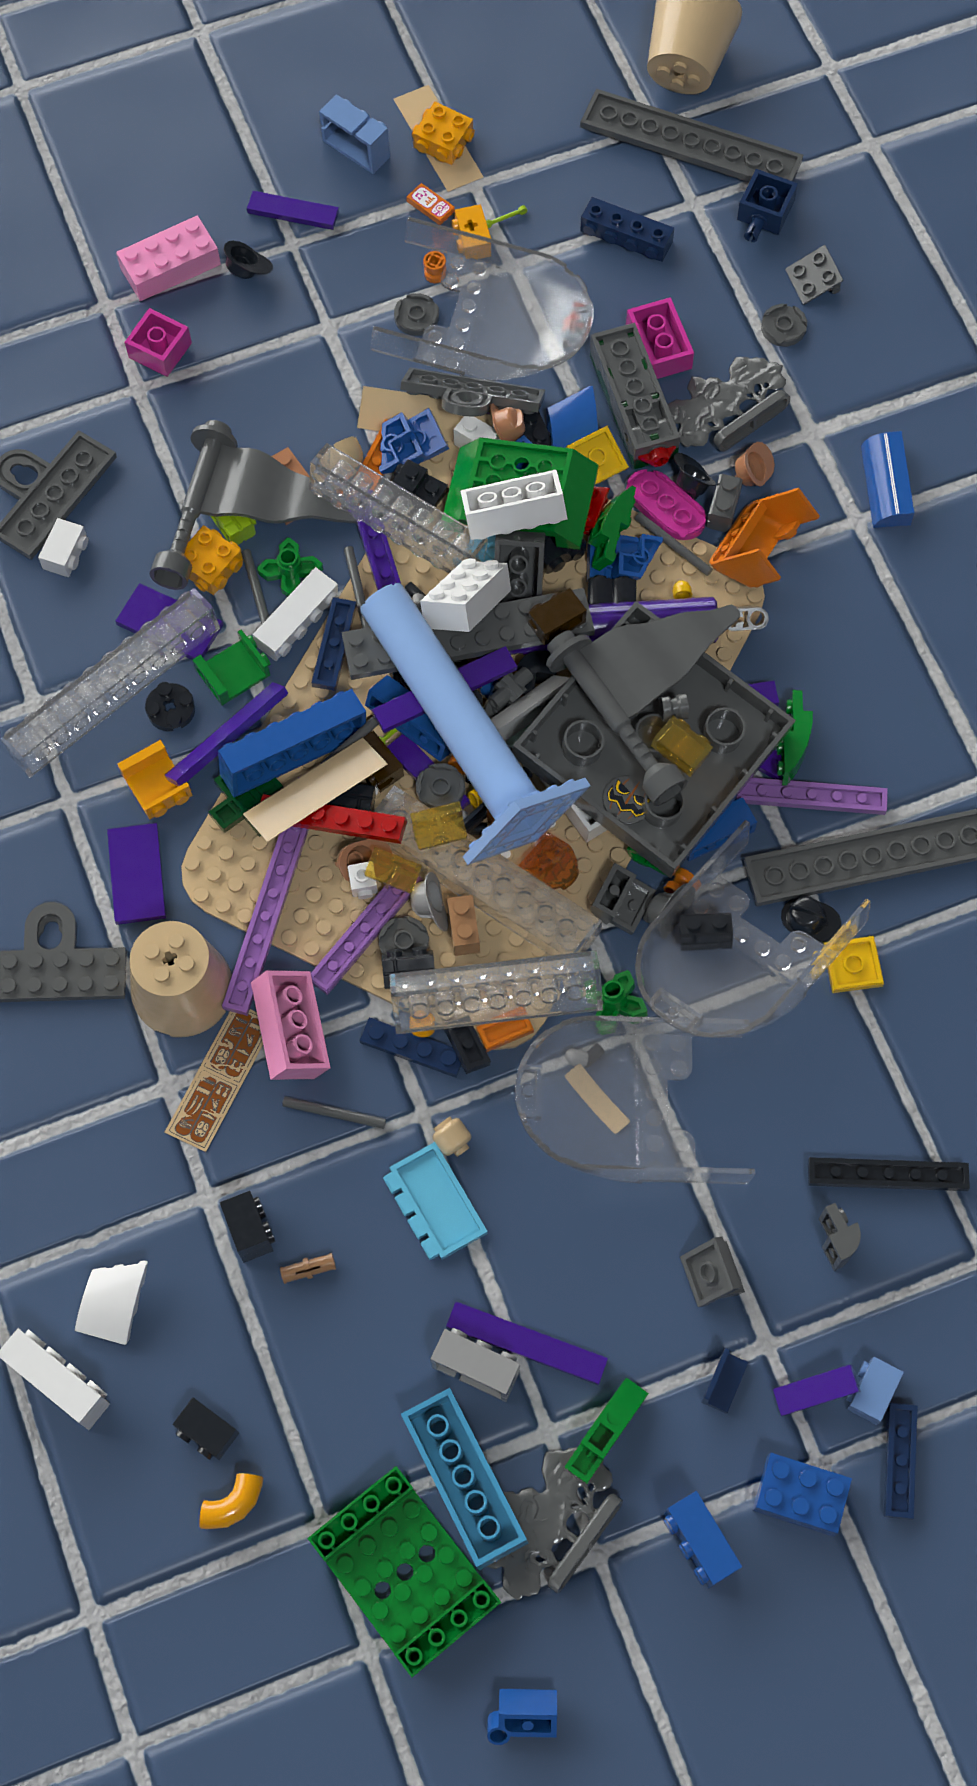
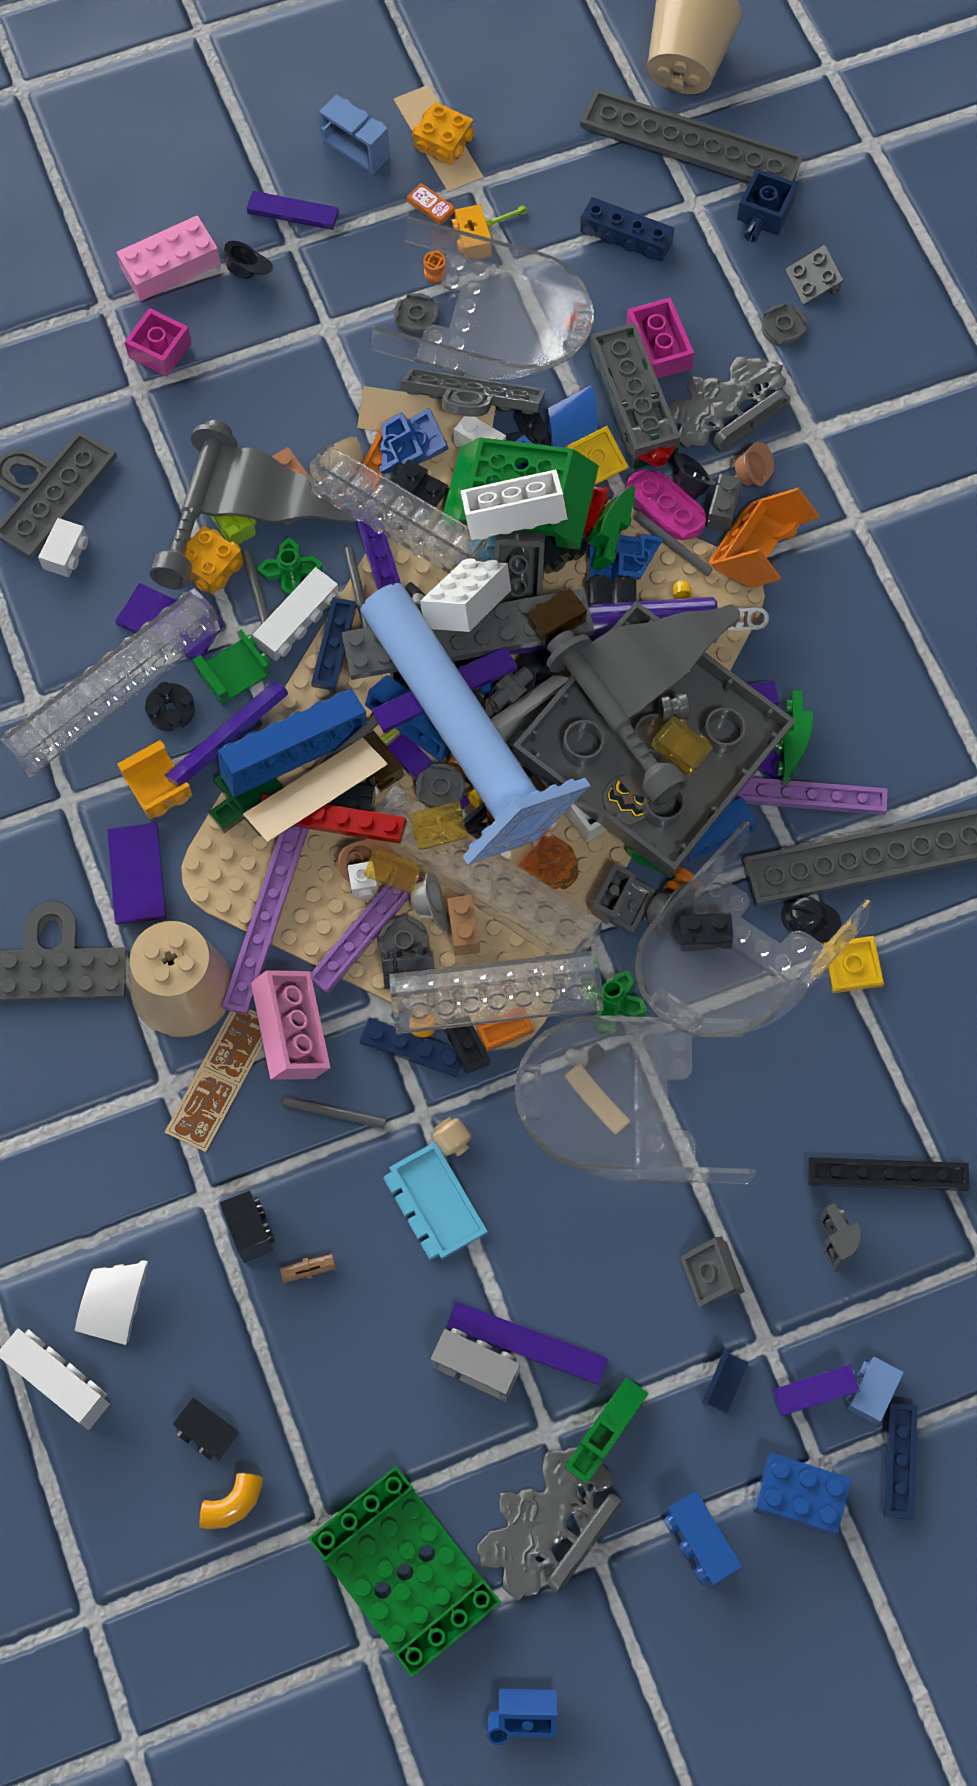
dark azure brick [401,1388,529,1570] -> none
nougat piece [490,403,525,442] -> none
blue brick [861,431,914,528] -> none

